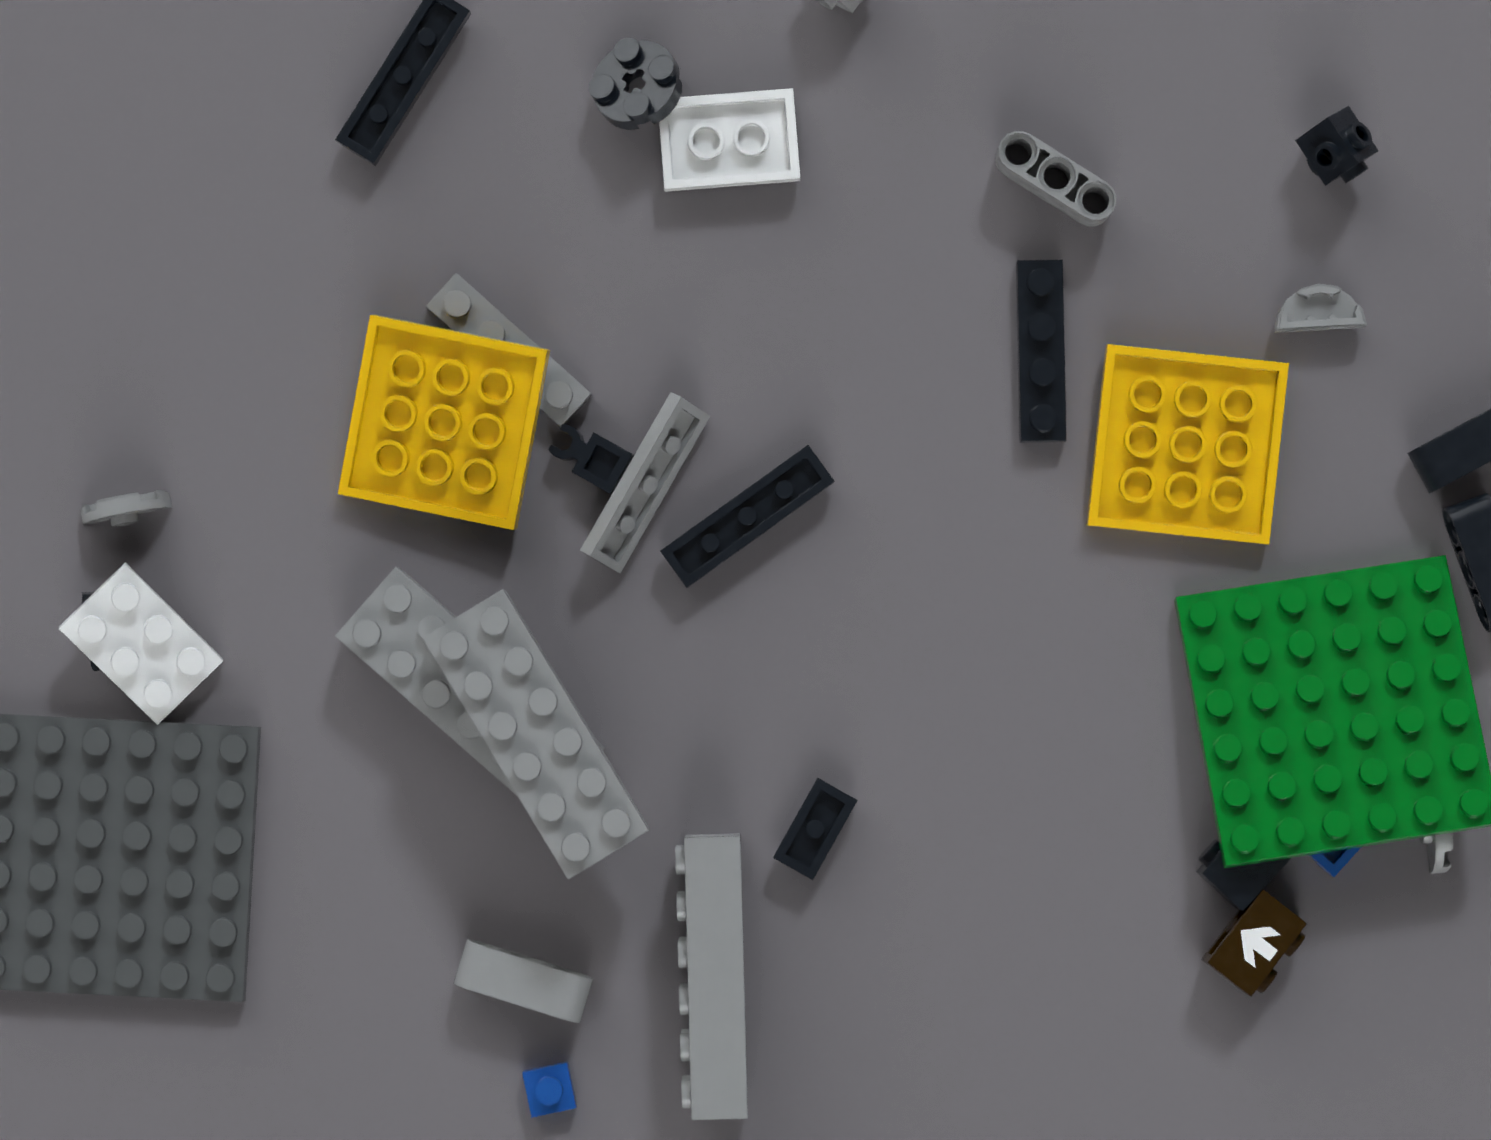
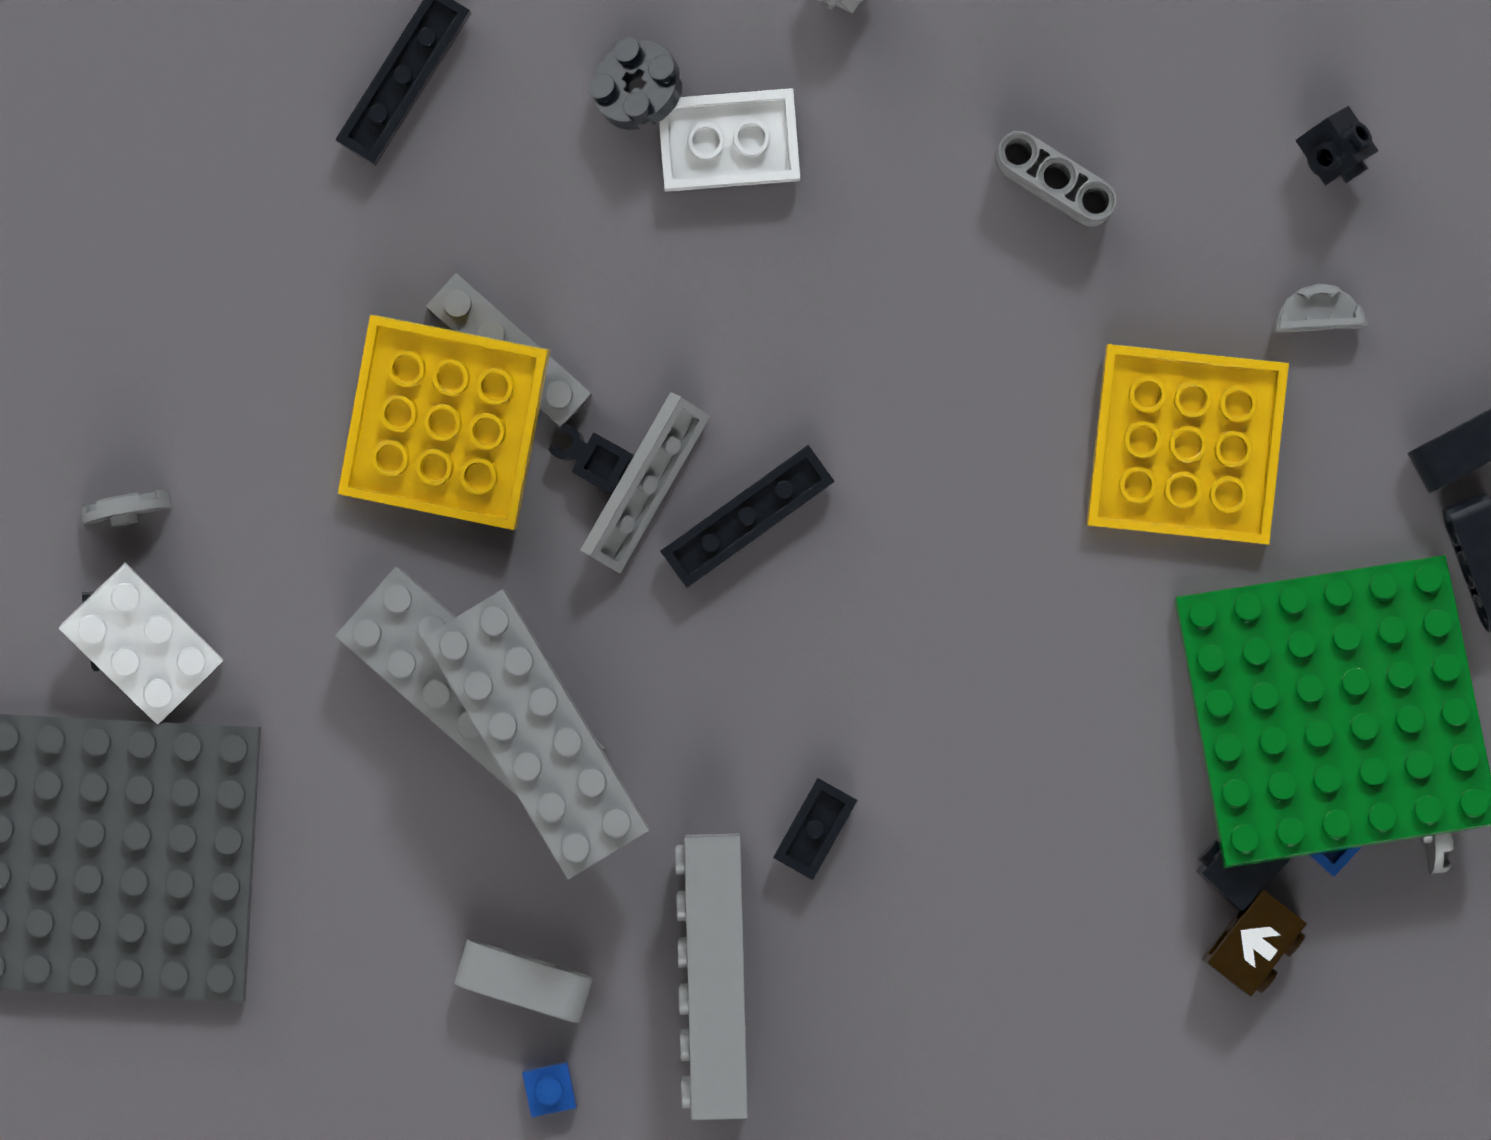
black plate [1016,260,1067,443] -> none

